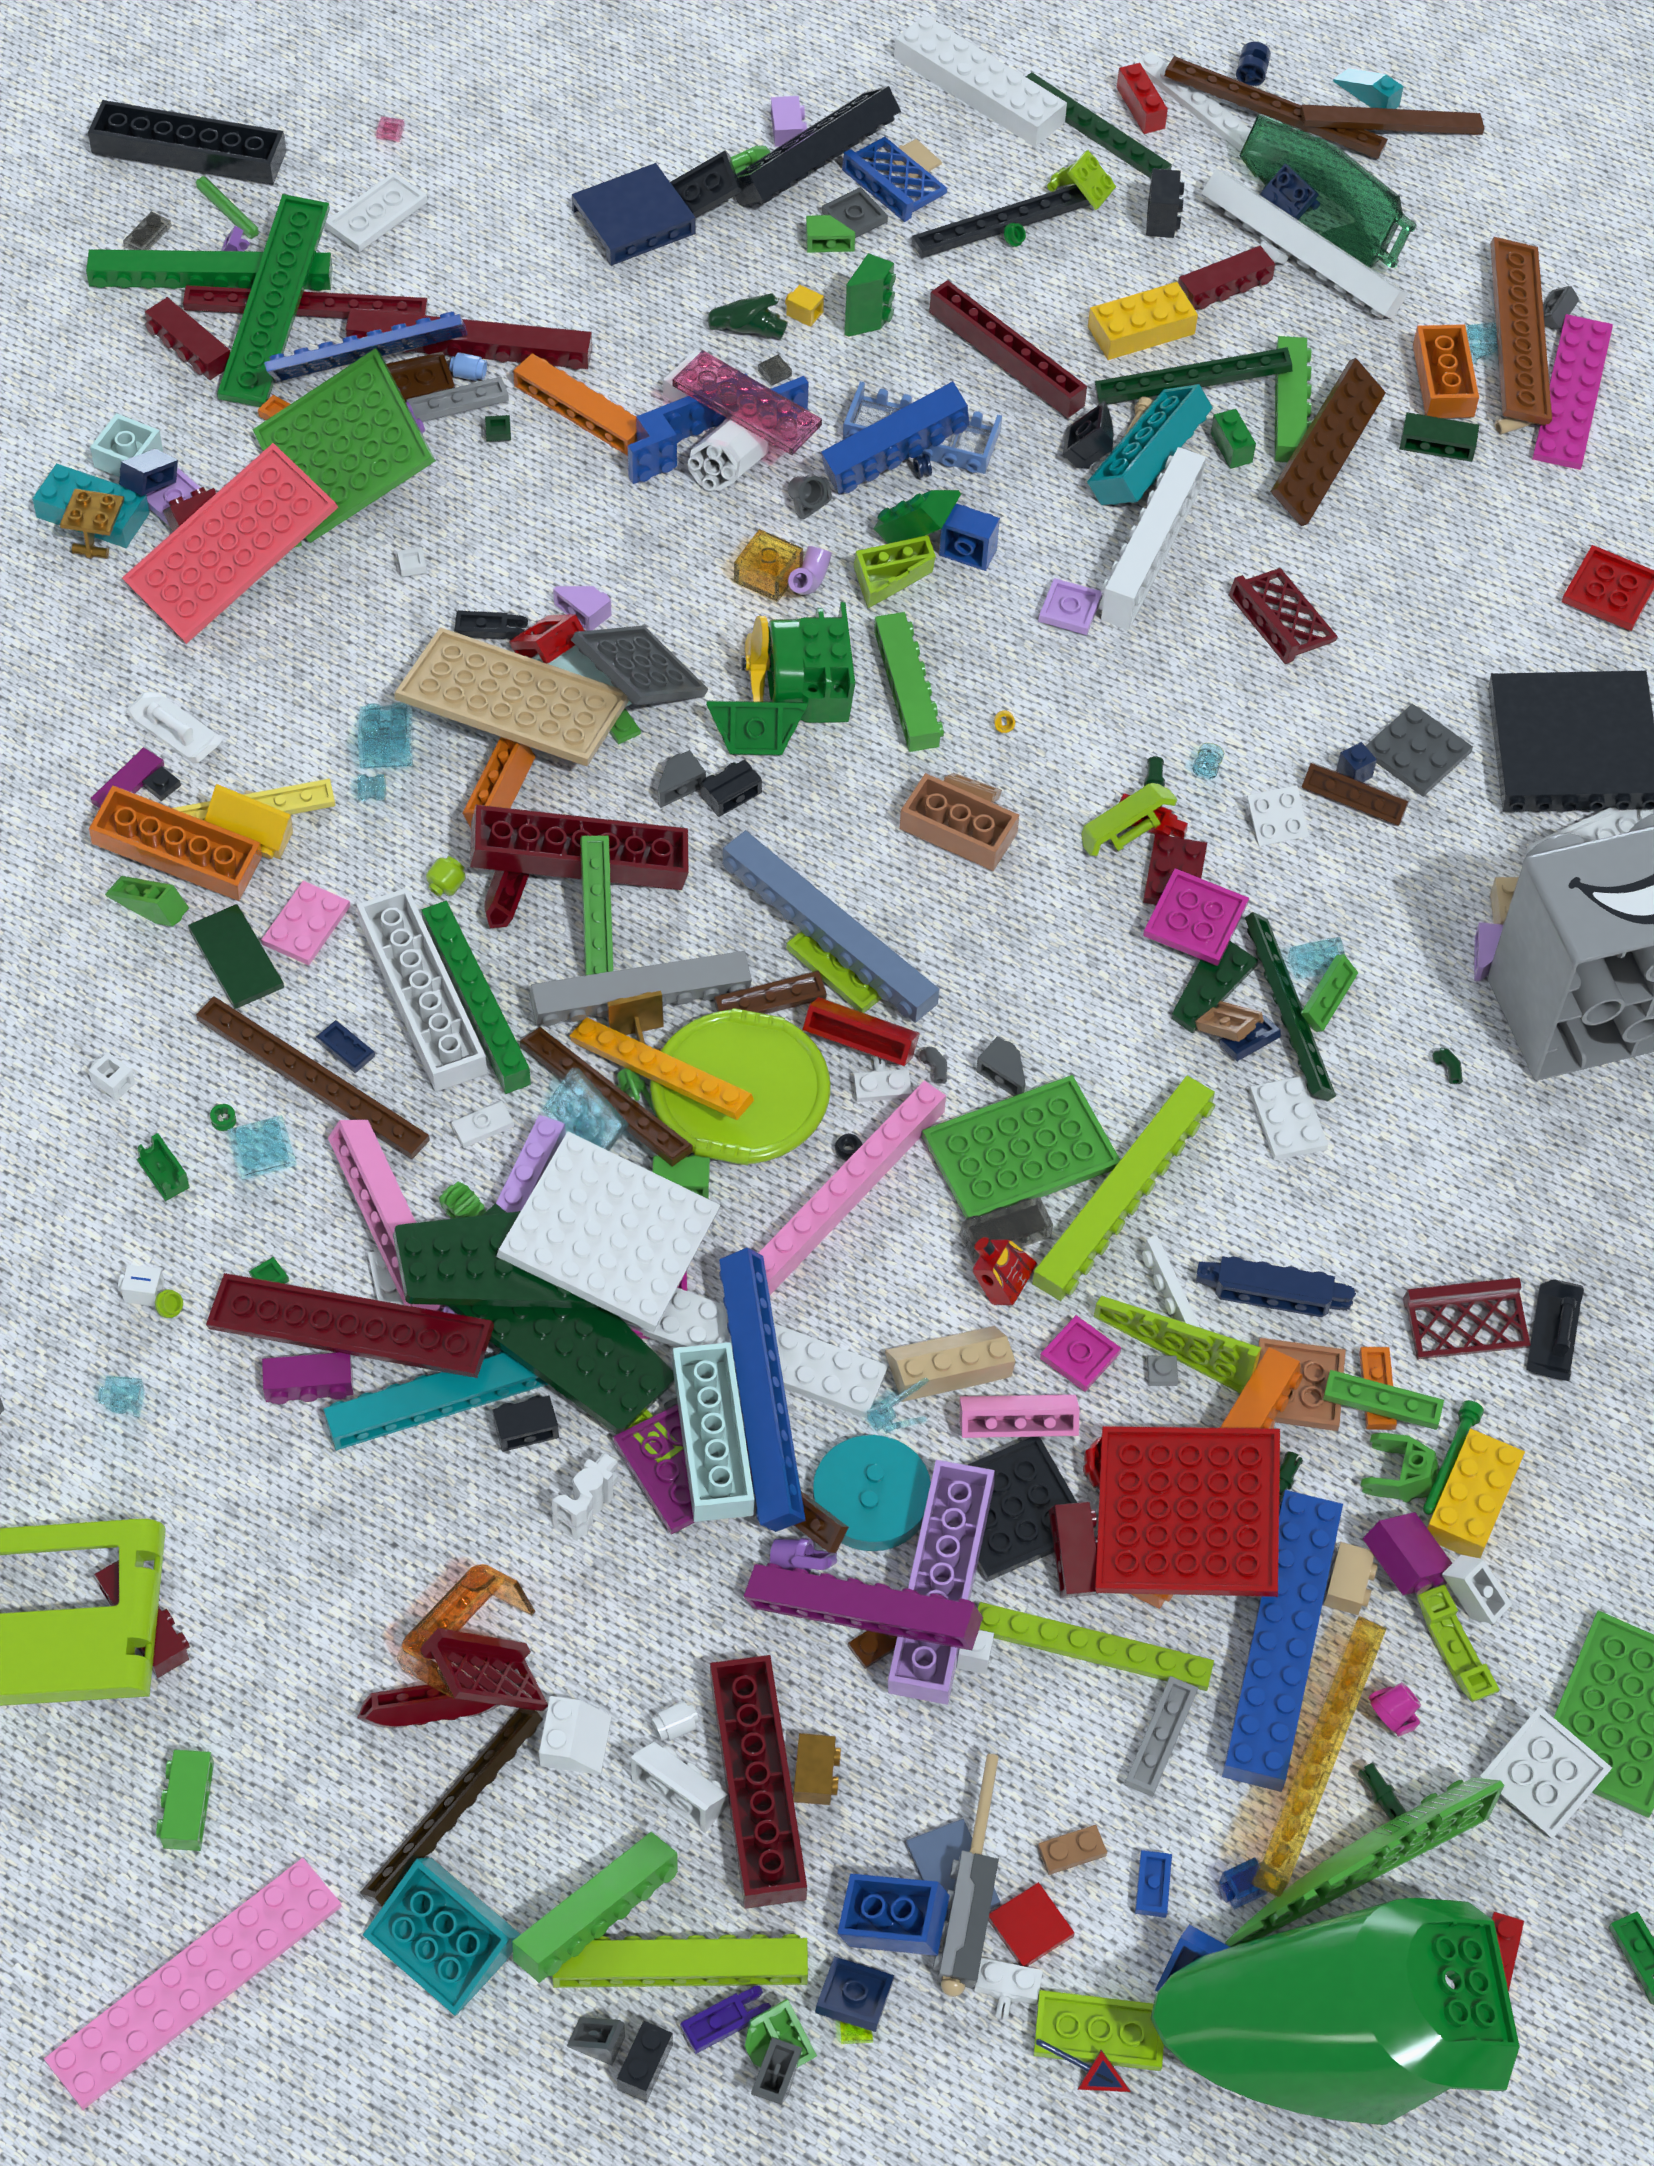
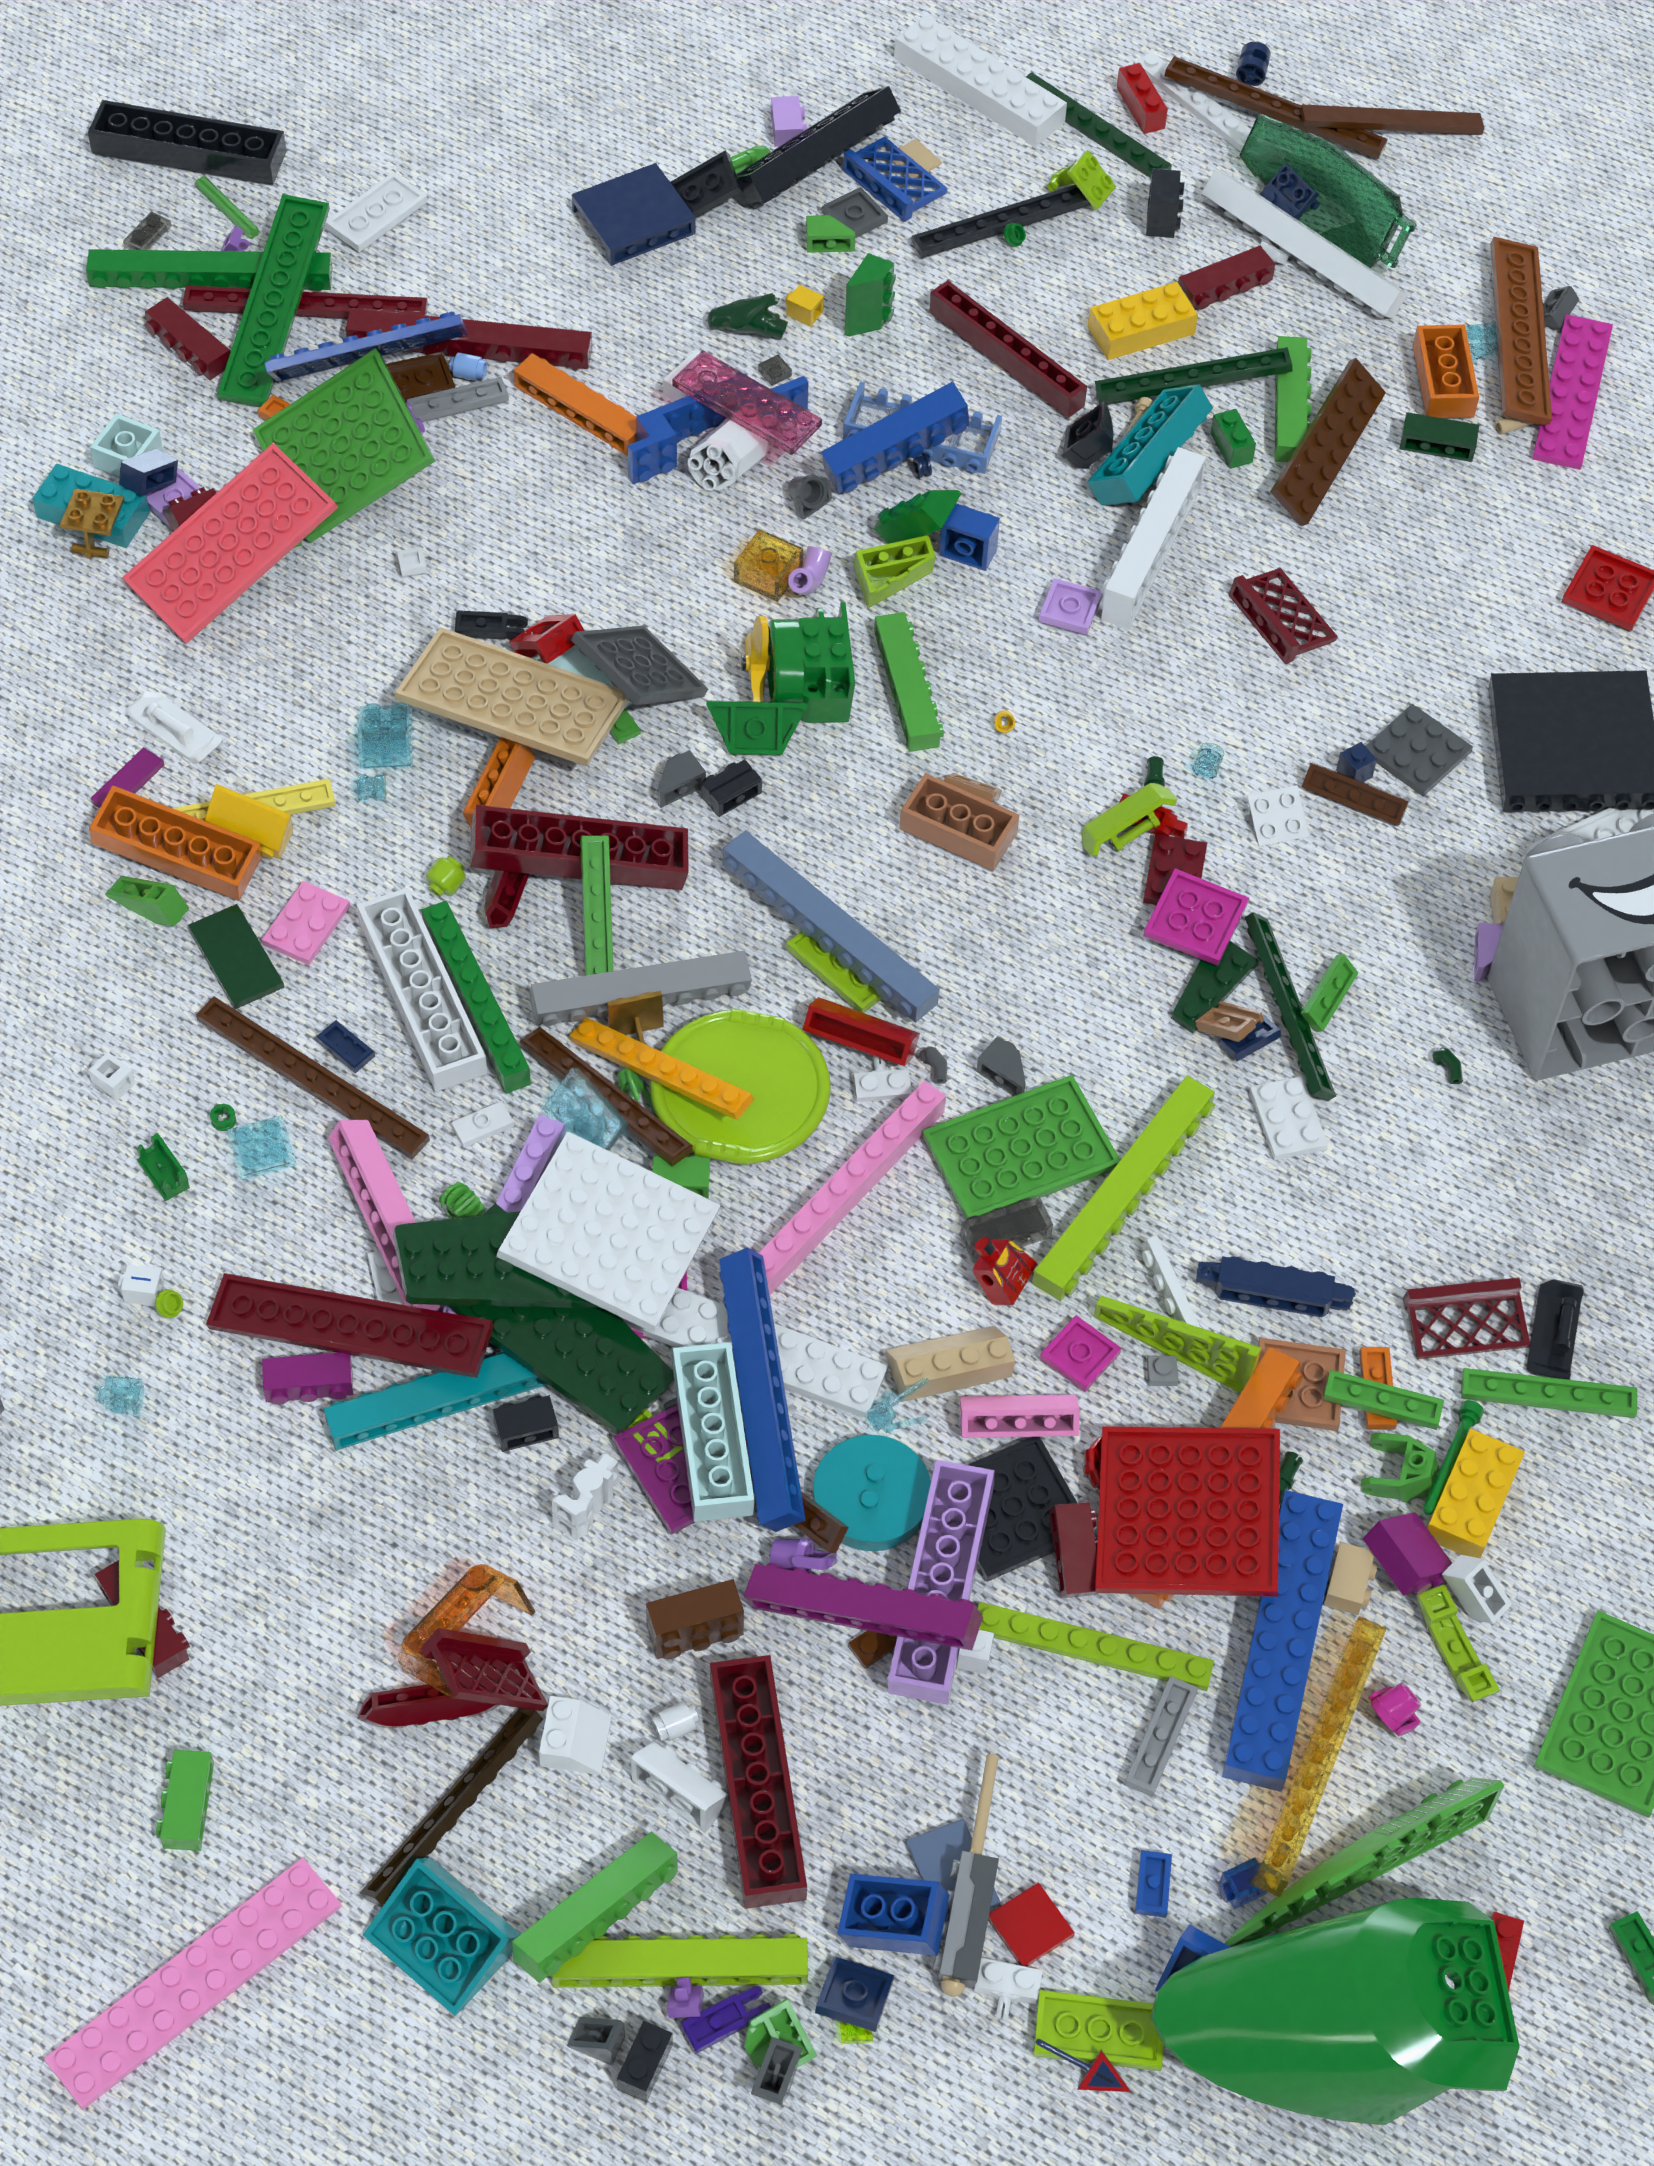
black plate [142,766,181,801] -> none
green tile [249,1257,289,1284] -> none
clear pink tile [376,116,405,142] -> none
dark green plate [485,415,511,442] -> none
lavender slope [553,586,612,631] -> none
reddish brown plate [714,971,827,1014] -> none
pearl gold brick [793,1733,841,1805] -> none
black plate [835,1133,863,1161] -> none
medium nougat plate [1038,1825,1107,1875] -> none
clear light blue slope [1288,937,1345,980] -> none
teal slope [1333,68,1404,109] -> none
dark green pin [1357,1763,1407,1821] -> none
white plate [1480,1706,1612,1839] -> none
none -> reddish brown brick [646,1579,744,1660]
none -> medium lavender tile [667,1977,704,2018]
none -> bright green plate [1461,1368,1637,1418]

